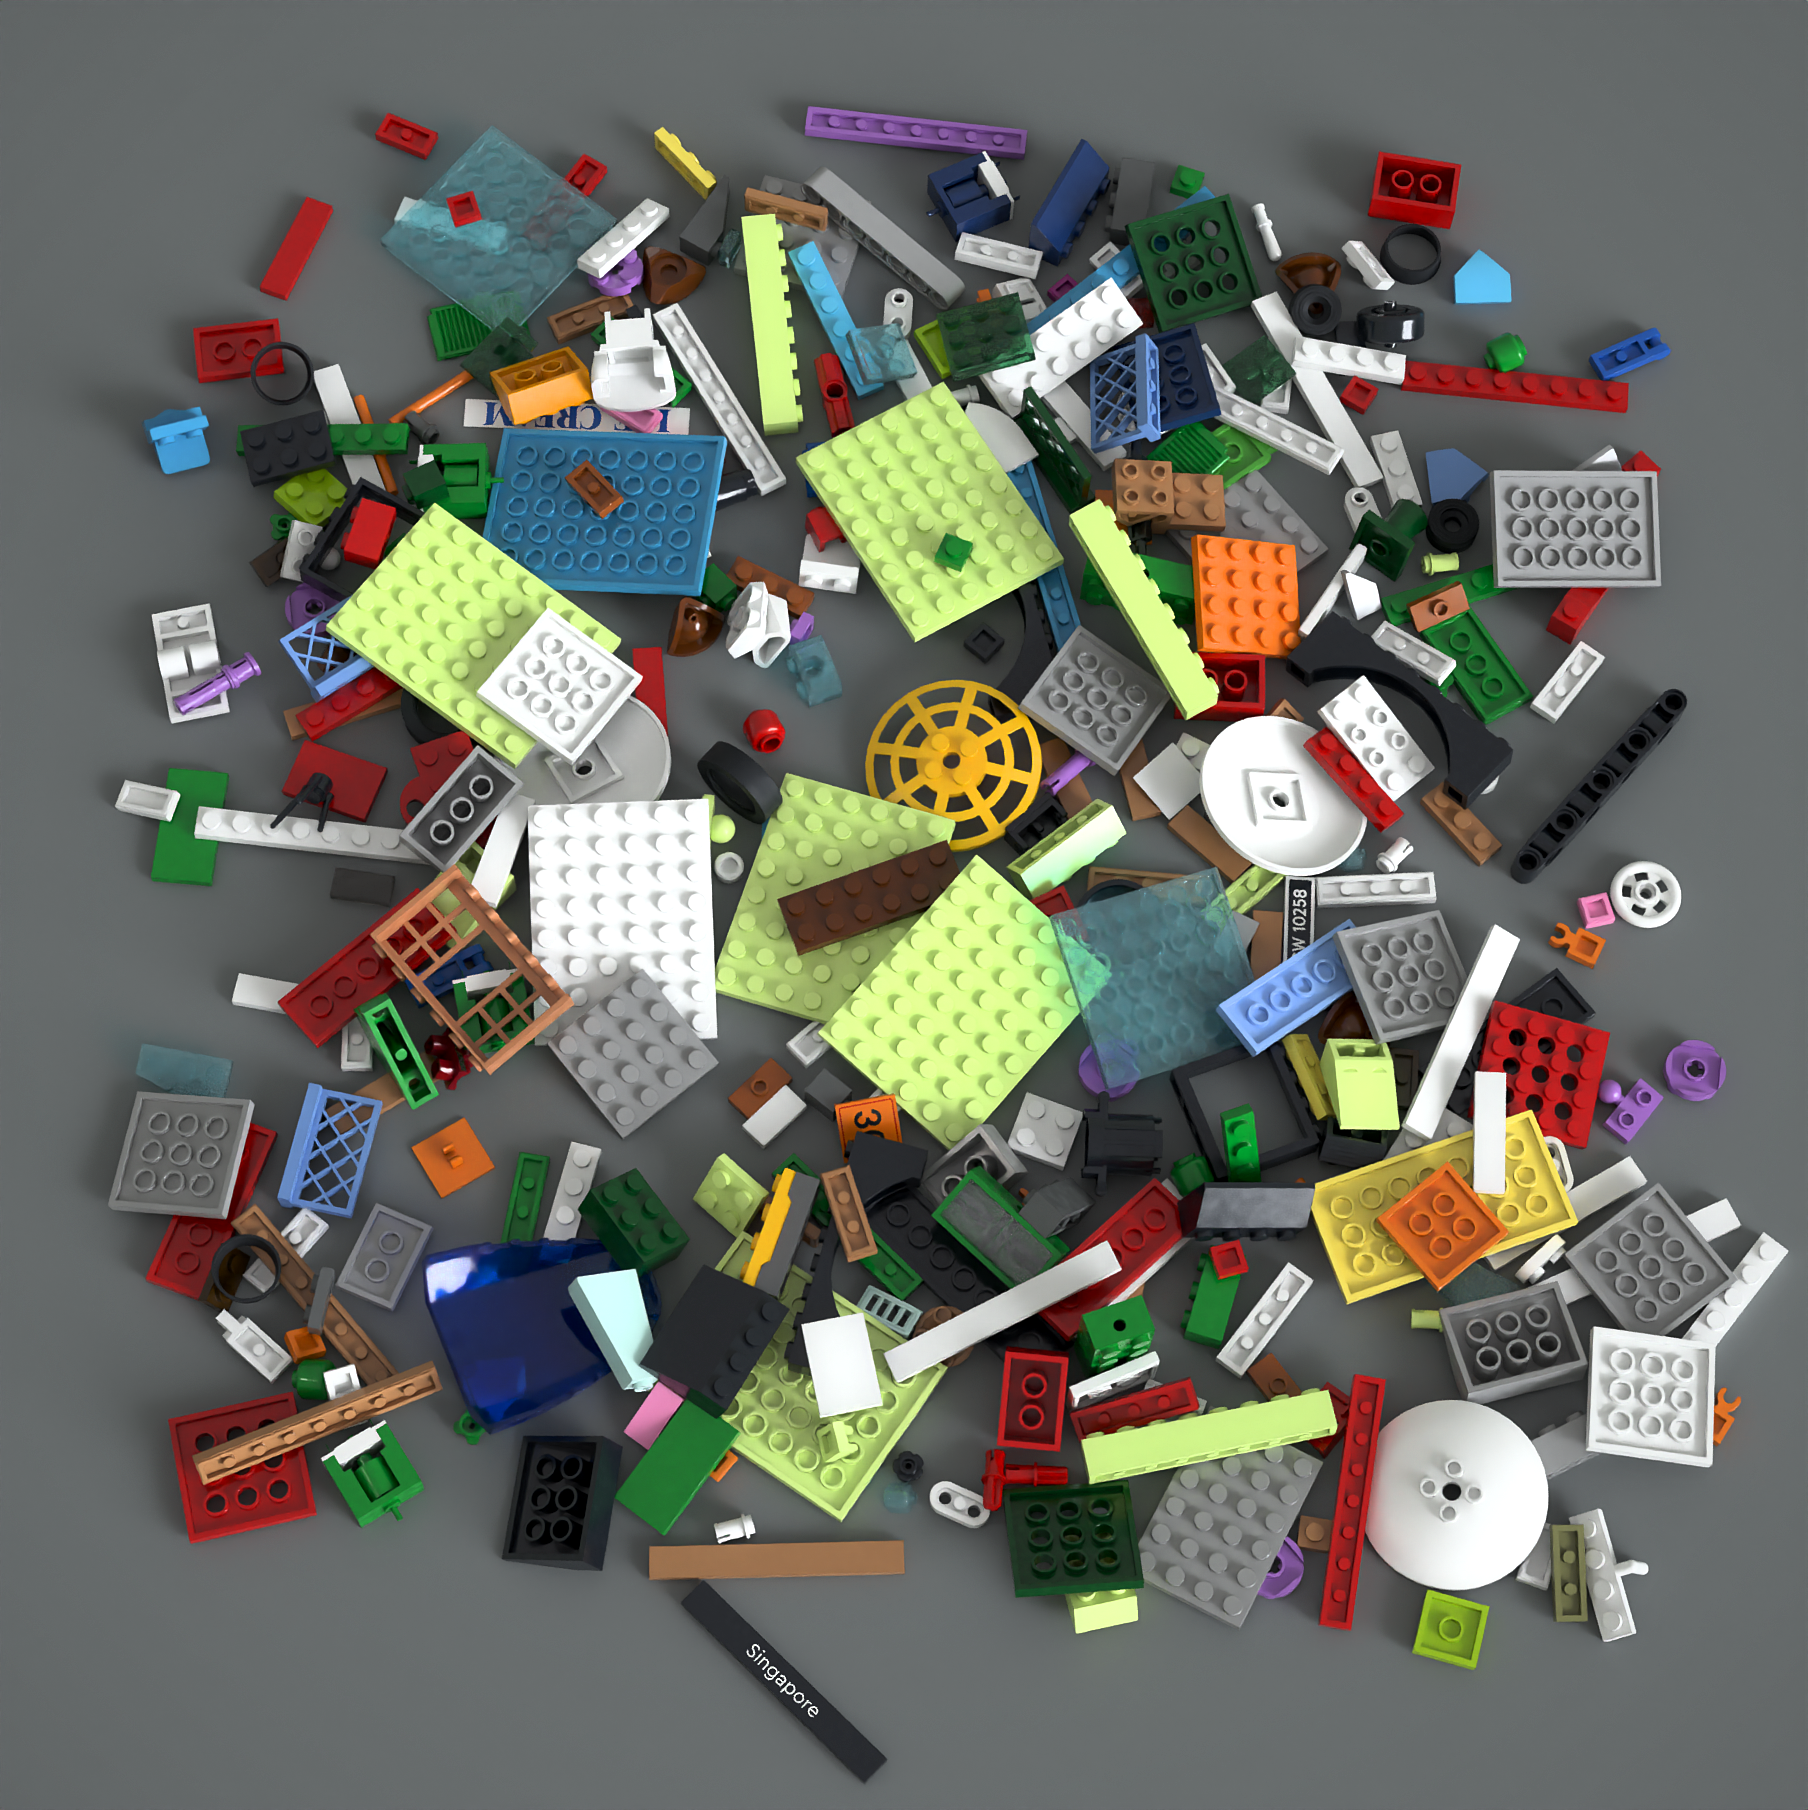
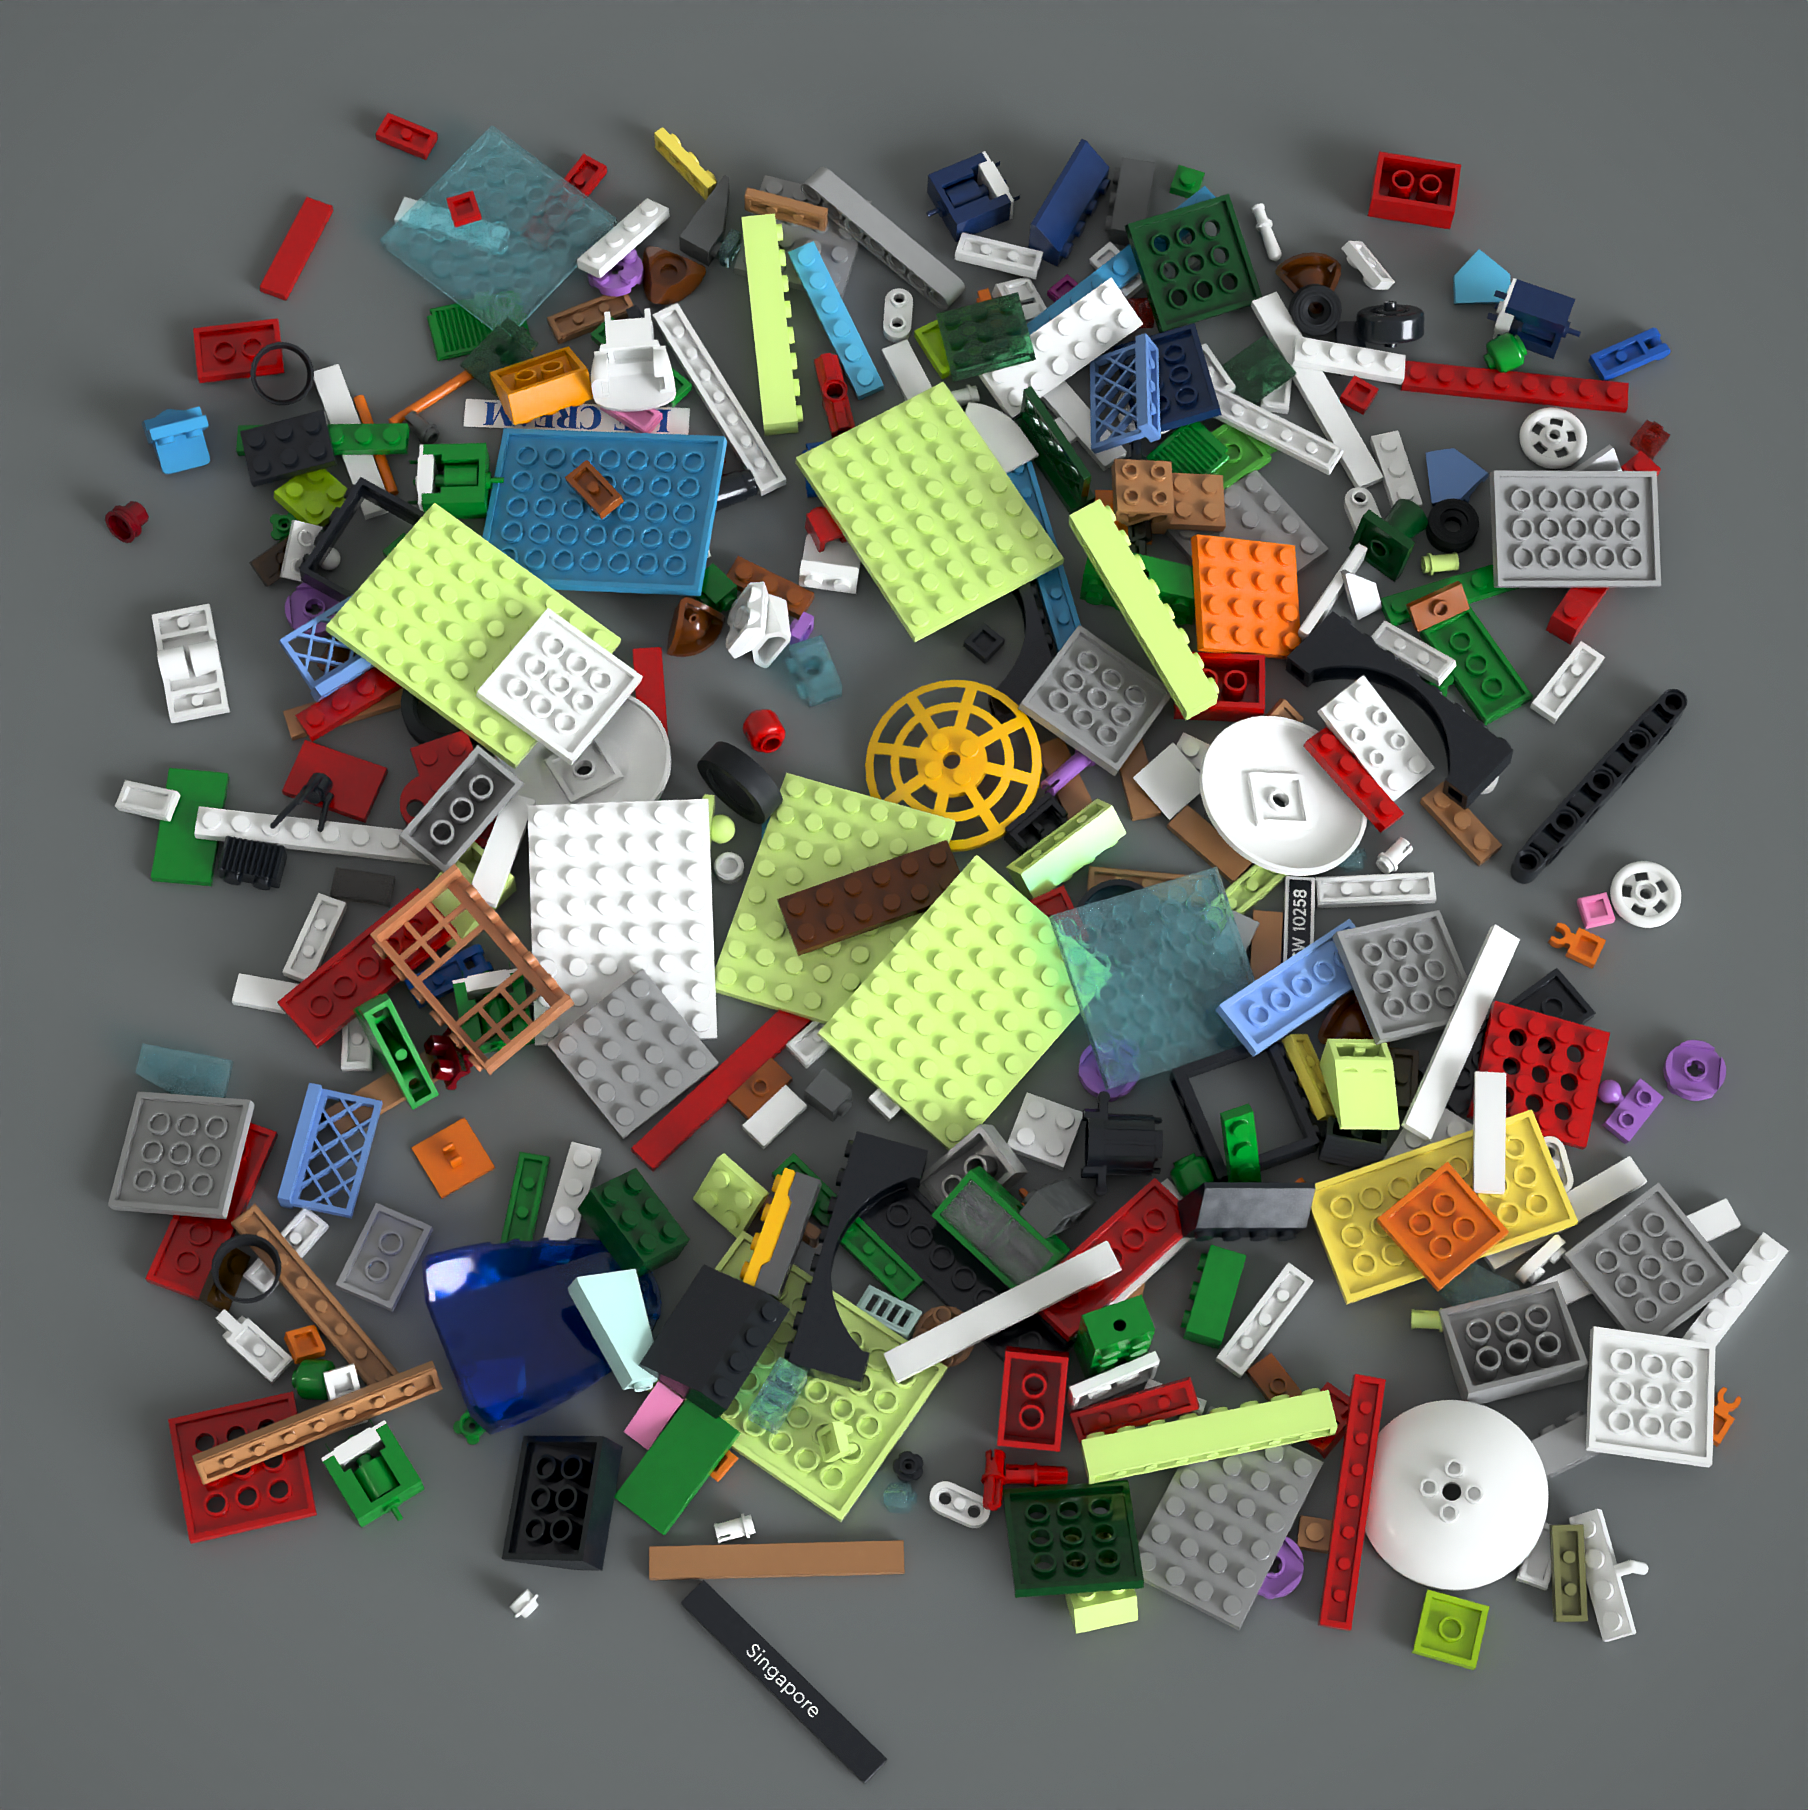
medium lavender pin [173,652,261,716] -> none
dark grey plate [303,1266,336,1336] -> none
red brick [340,498,397,569] -> none
dark green brick [401,460,449,509] -> none
white tile [801,1312,882,1418] -> none
medium lavender plate [805,106,1027,160] -> none
medium nougat tile [820,1165,878,1262] -> none
orange piece [834,1093,903,1164] -> none
clear light blue plate [845,323,918,385] -> none
green plate [934,533,973,572] -> none
red plate [1208,1240,1249,1280] -> none
black tyre [1380,224,1441,285] -> none
none -> dark red piece [105,501,149,543]
none -> black brick [217,836,287,890]
none -> white plate [283,893,347,982]
none -> white plate [509,1589,539,1618]
none -> red tile [631,1010,813,1172]
none -> clear light blue brick [748,1357,807,1435]
none -> dark blue piece [1487,278,1581,359]
none -> white plate [1519,407,1587,469]
none -> clear red tile [1629,420,1670,460]

